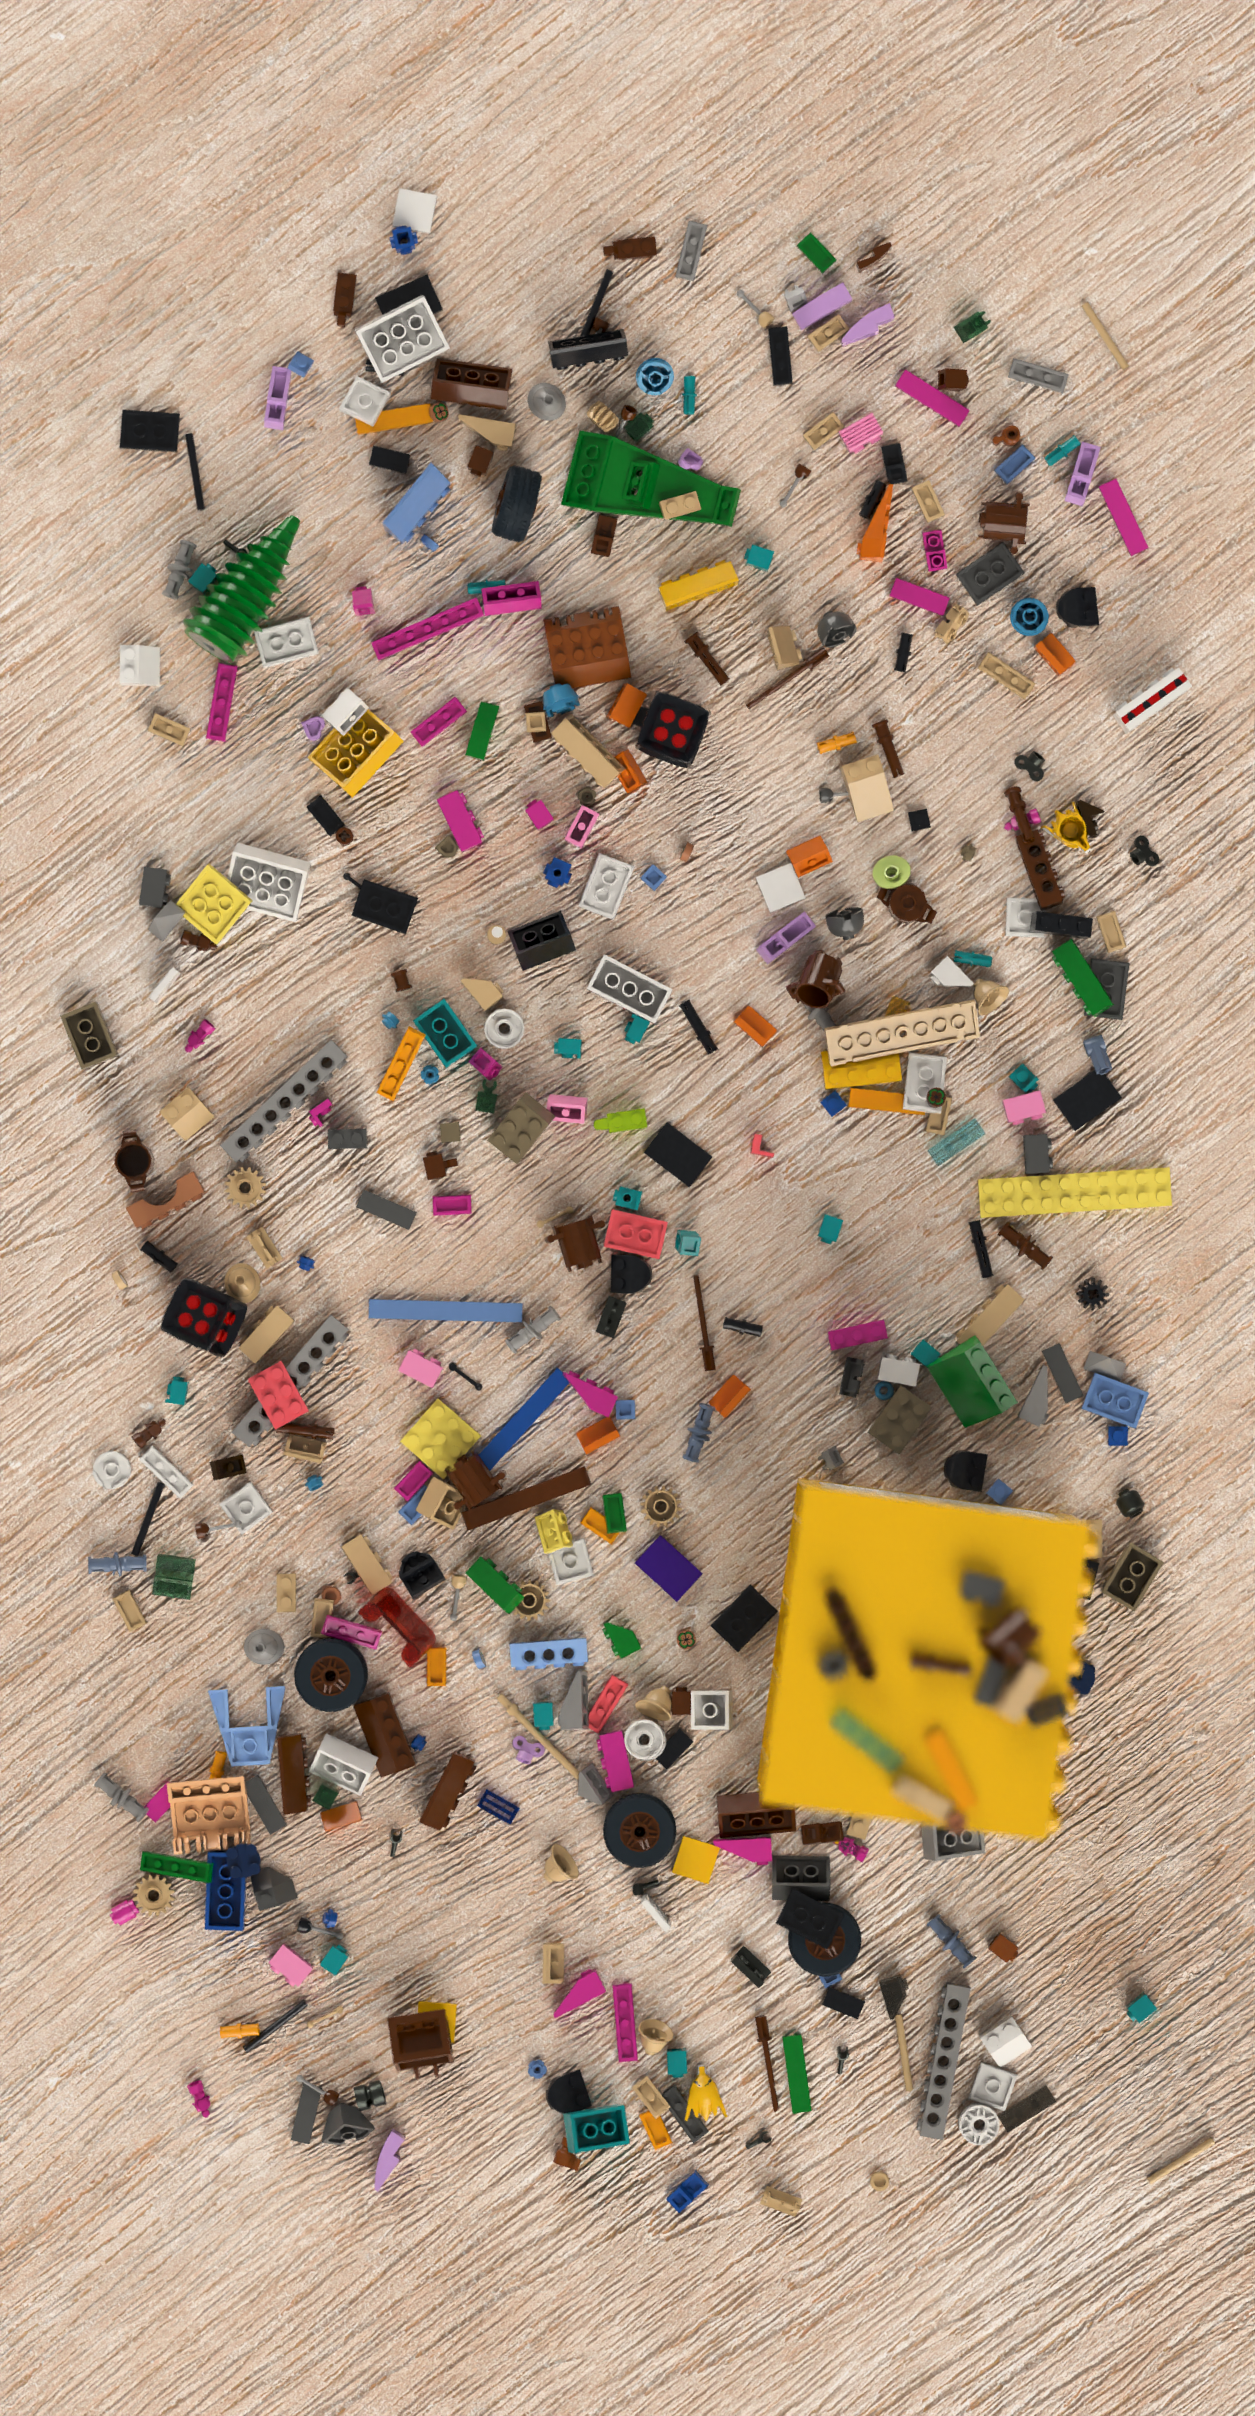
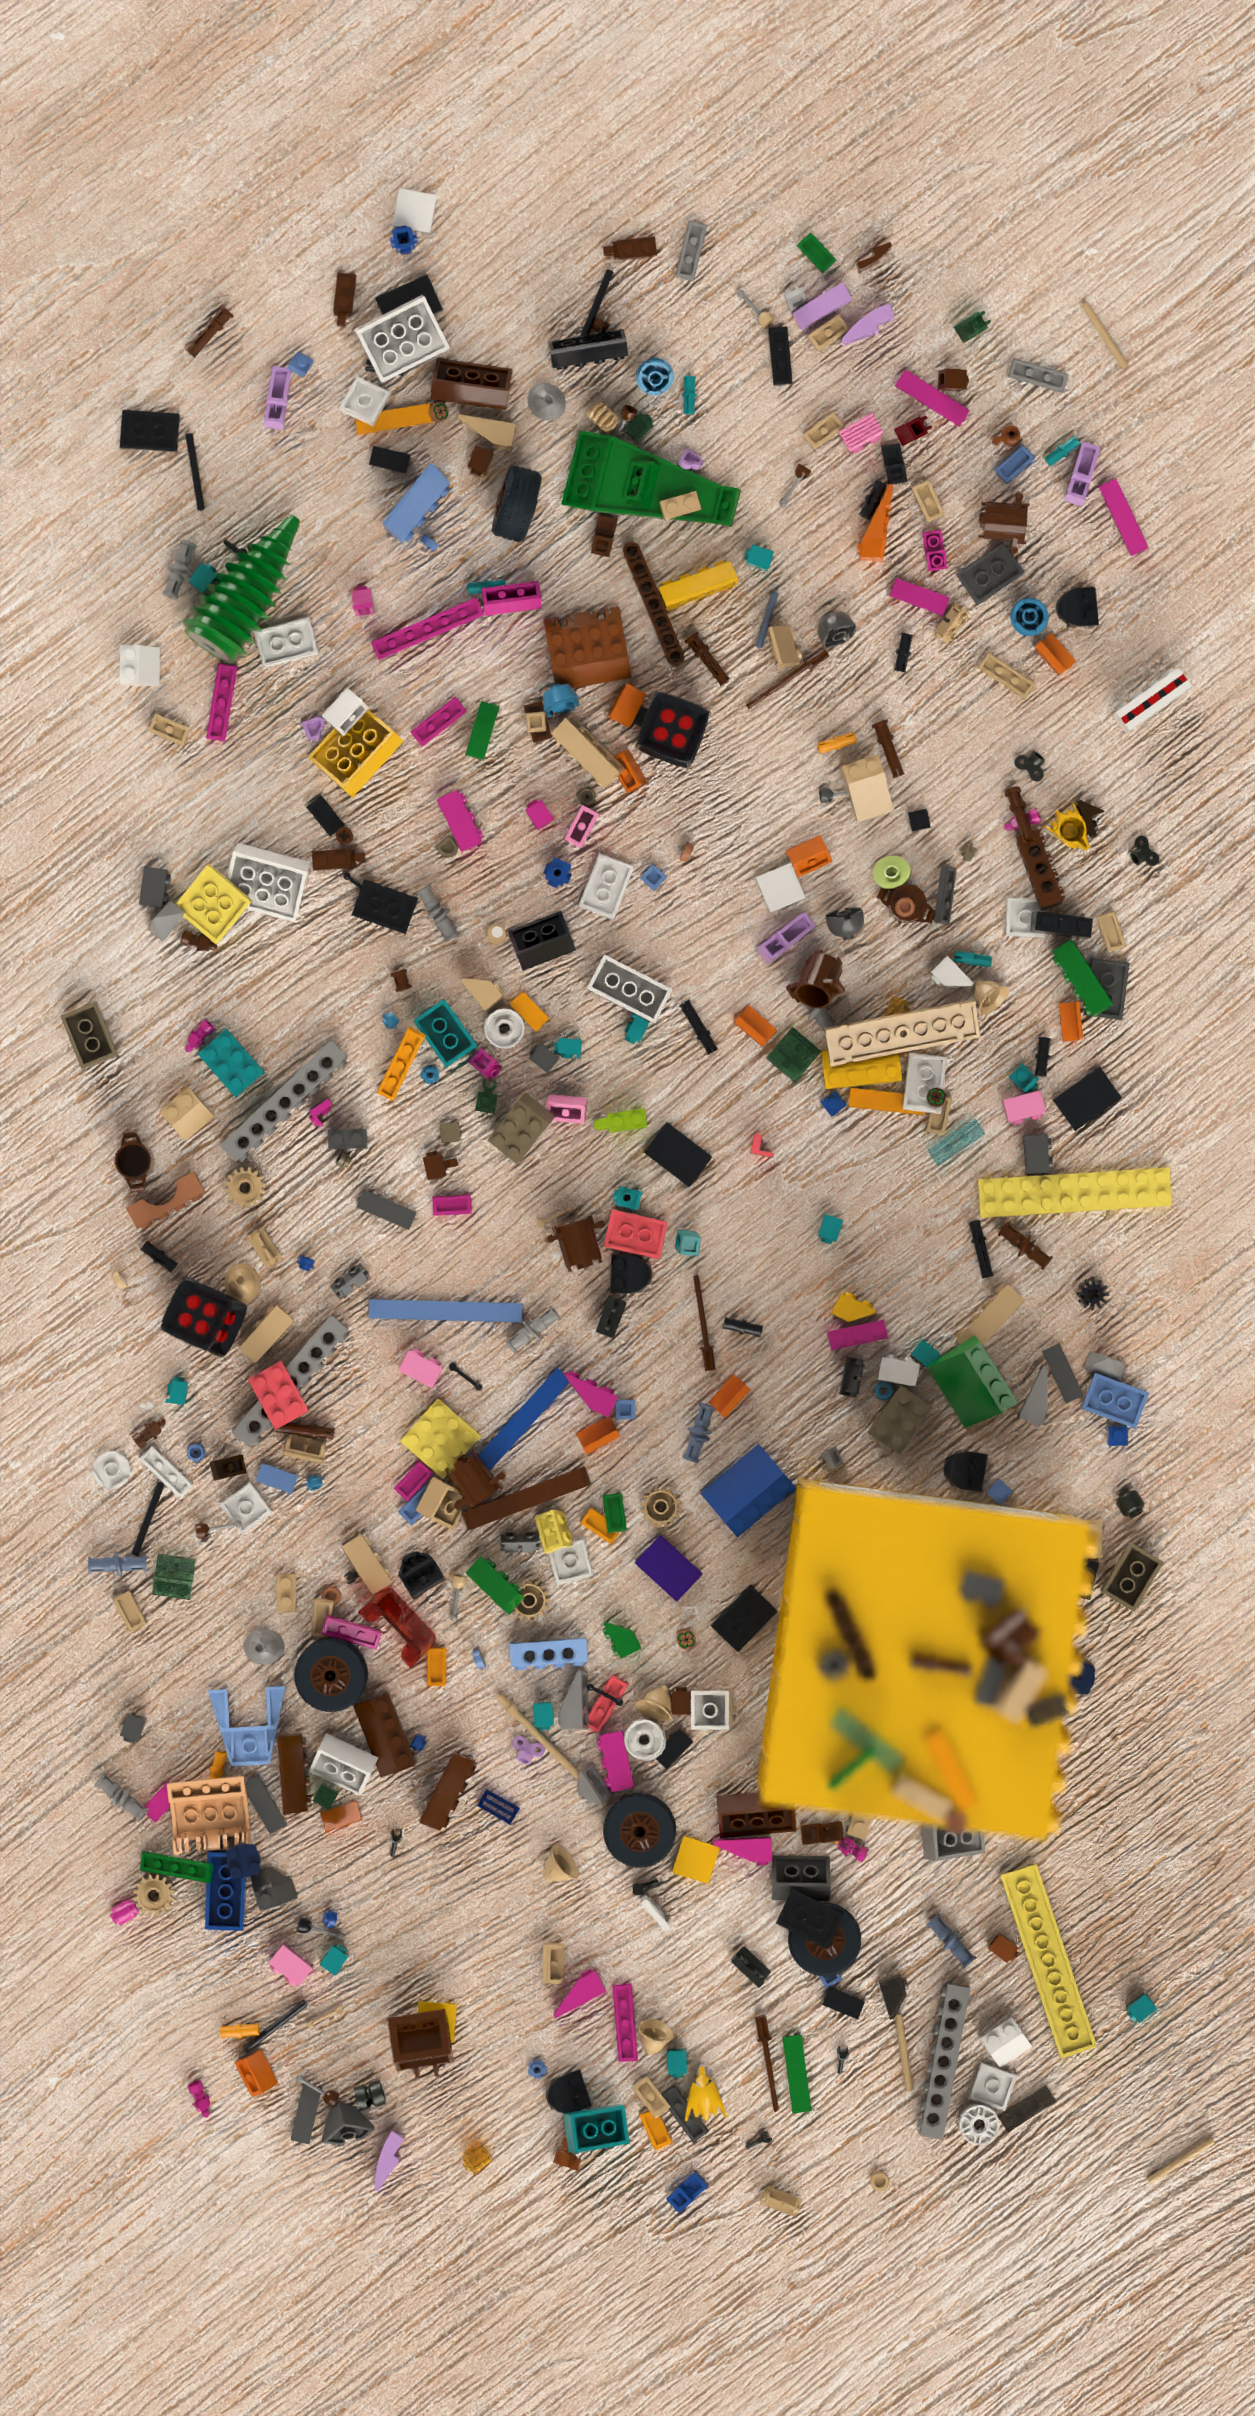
white tile [149,968,181,1003] -> none
sand blue piece [1083,1035,1112,1075] -> none
none -> dark grey brick [120,1713,147,1744]
none -> reddish brown pin [186,305,234,358]
none -> medium blue plate [187,1443,206,1462]
none -> teal brick [198,1029,265,1098]
none -> orange panel [235,2050,278,2097]
none -> medium blue tile [256,1463,298,1494]
none -> reddish brown hinge [312,849,366,871]
none -> dark grey hinge [330,1263,370,1299]
none -> dark tan plate [335,1151,352,1169]
none -> light grey piece [416,885,460,942]
none -> clear yellow brick [462,2143,493,2175]
none -> dark grey hinge [501,1532,540,1553]
none -> light orange tile [509,992,550,1032]
none -> dark grey brick [529,1044,560,1073]
none -> black hinge [587,1683,623,1706]
none -> reddish brown beam [623,542,684,667]
none -> blue slope [700,1443,796,1538]
none -> sand blue piece [755,591,779,649]
none -> clear green slope [766,1027,822,1083]
none -> green tile [827,1744,877,1792]
none -> yellow slope [831,1291,876,1322]
none -> dark red brick [894,416,932,446]
none -> nougat tile [895,898,915,917]
none -> dark grey tile [934,865,957,925]
none -> light yellow plate [1000,1863,1097,2058]
none -> black pin [1035,1037,1051,1077]
none -> orange panel [1059,1001,1083,1042]

